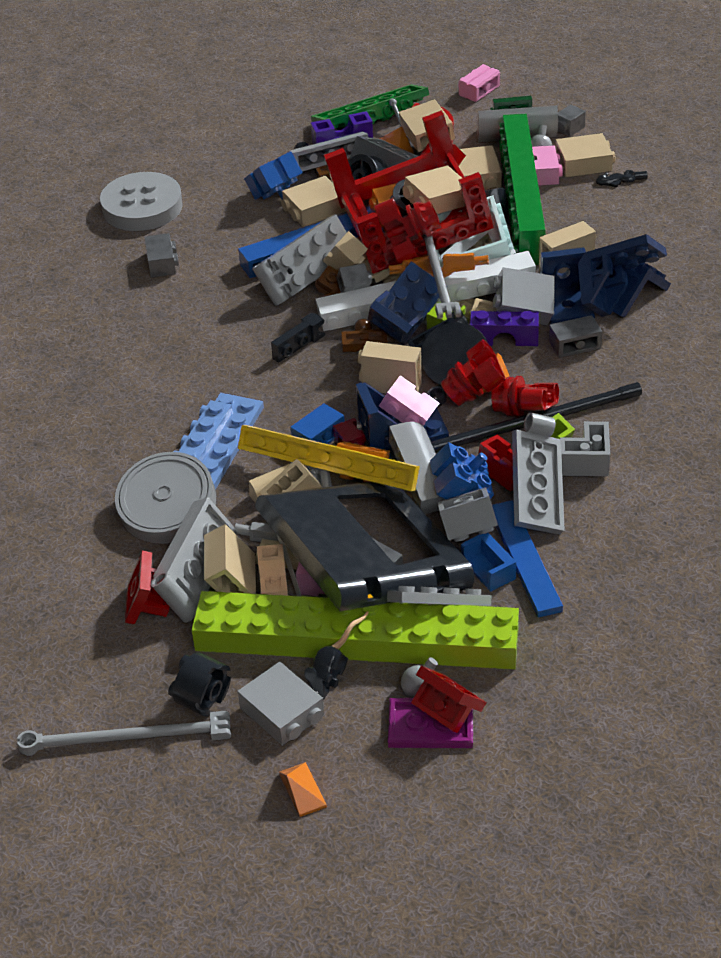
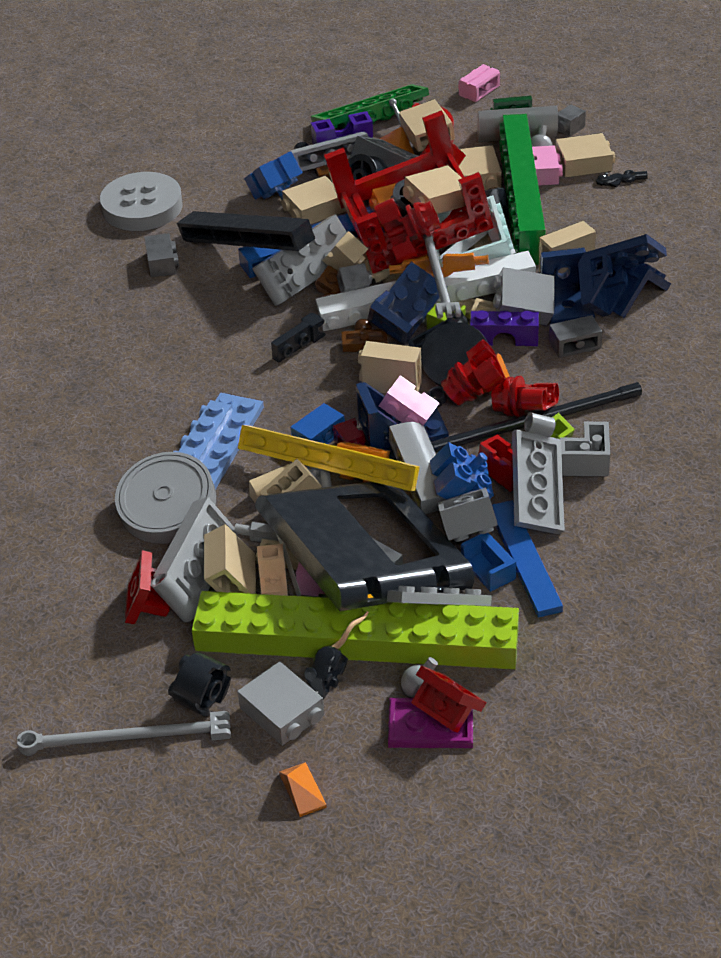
none -> black brick [177,211,315,251]

